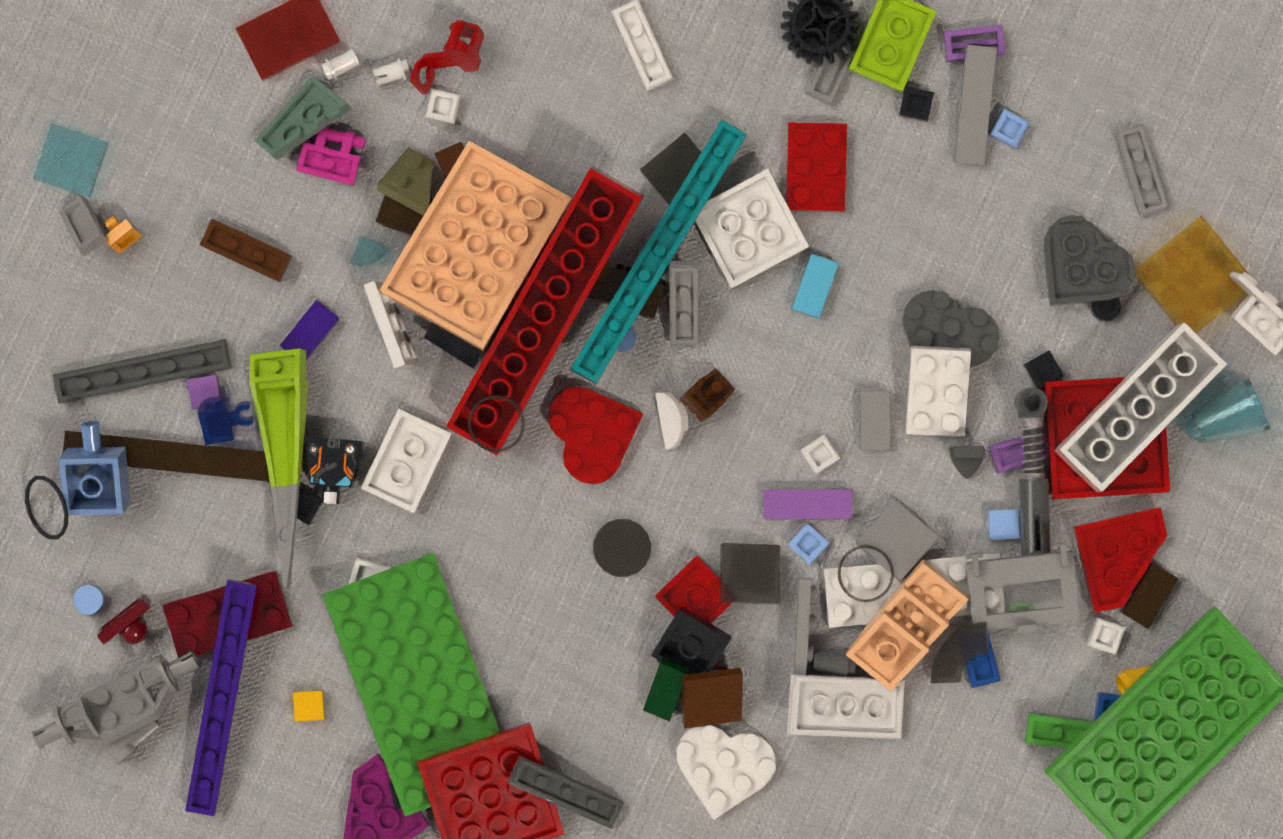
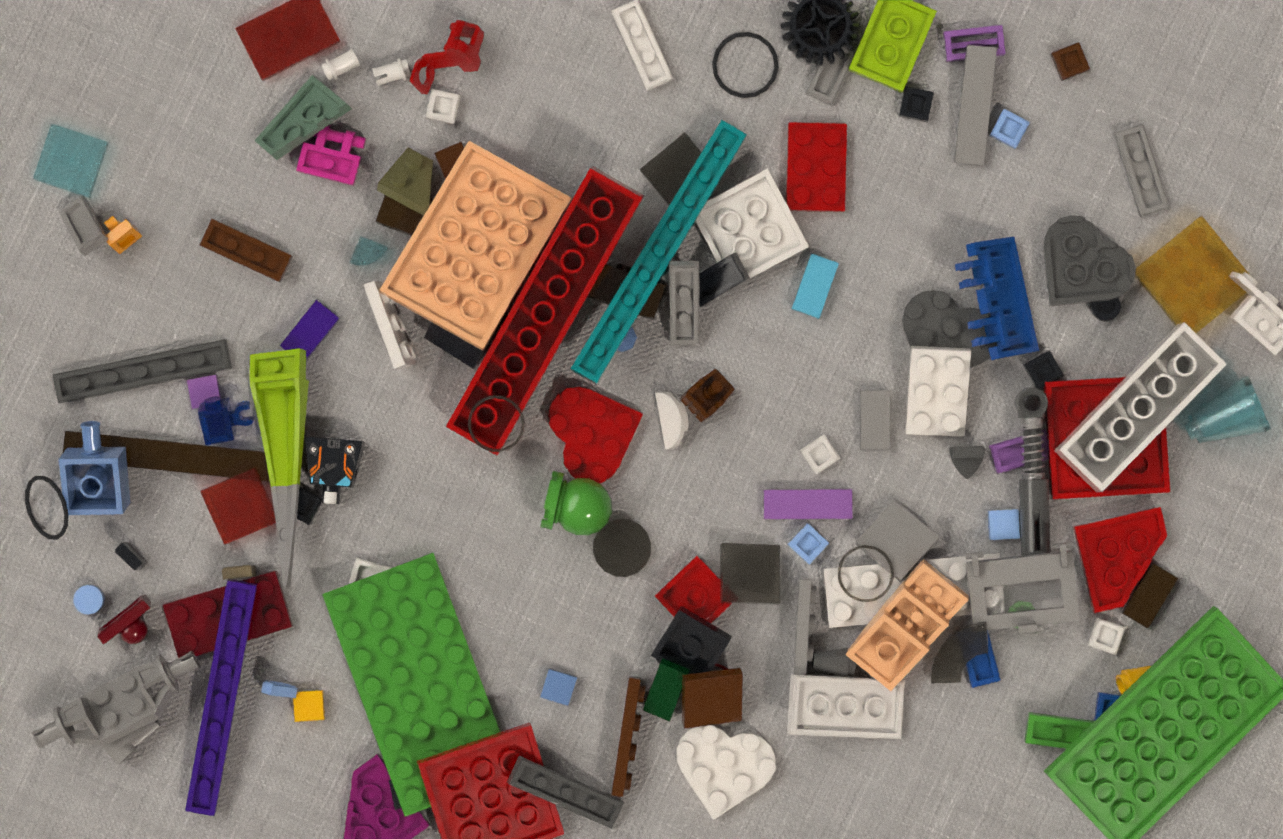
white plate [361,408,452,513] -> none
none -> black tile [115,542,148,570]
none -> clear red tile [200,467,276,545]
none -> dark tan tile [222,564,256,580]
none -> light blue tile [261,680,298,698]
none -> bright green tile [540,471,612,536]
none -> medium blue tile [540,669,577,706]
none -> reddish brown plate [611,676,646,797]
none -> black tile [699,253,750,307]
none -> black piece [712,32,779,98]
none -> blue hinge [955,236,1039,360]
none -> reddish brown tile [1051,42,1090,81]

